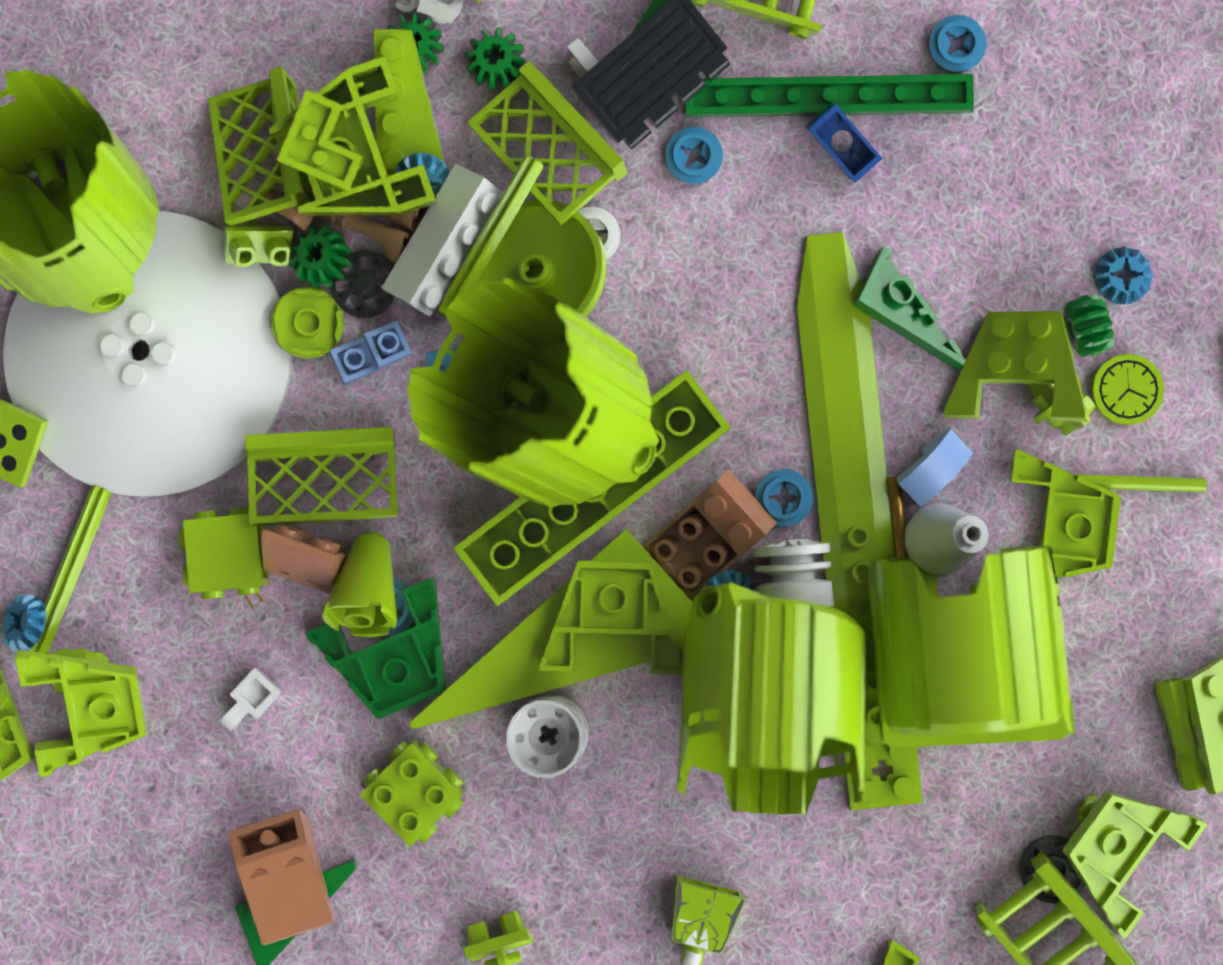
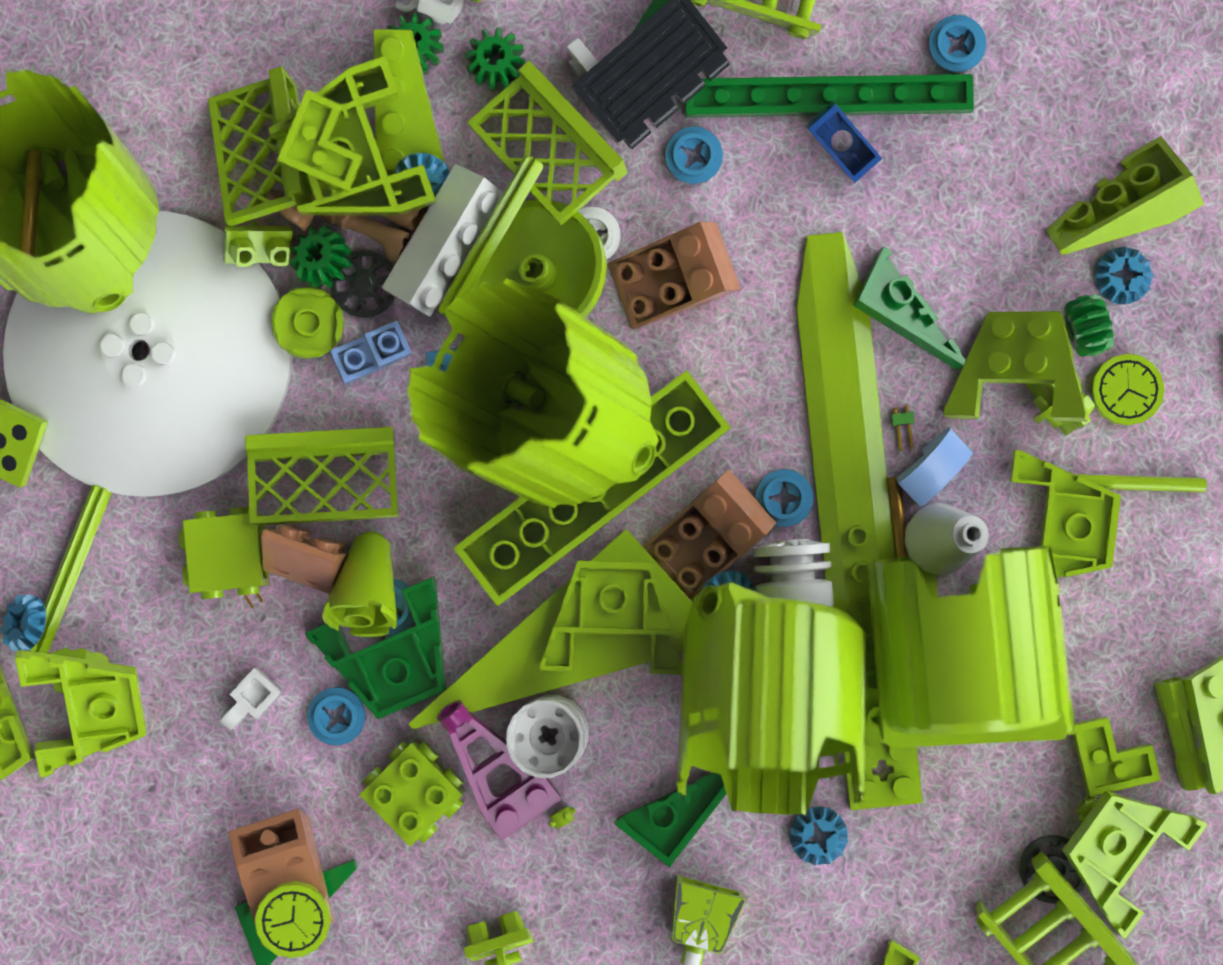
none -> pearl gold bar [19,149,42,257]
none -> lime tile [255,881,332,958]
none -> dark azure gear [307,687,366,745]
none -> plate [437,700,562,841]
none -> lime piece [548,805,576,829]
none -> nougat slope [608,222,741,330]
none -> green wing [614,772,727,868]
none -> dark azure gear [790,806,848,866]
none -> piece [891,406,915,450]
none -> lime wedge [1046,136,1204,255]
none -> lime plate [1072,716,1161,797]

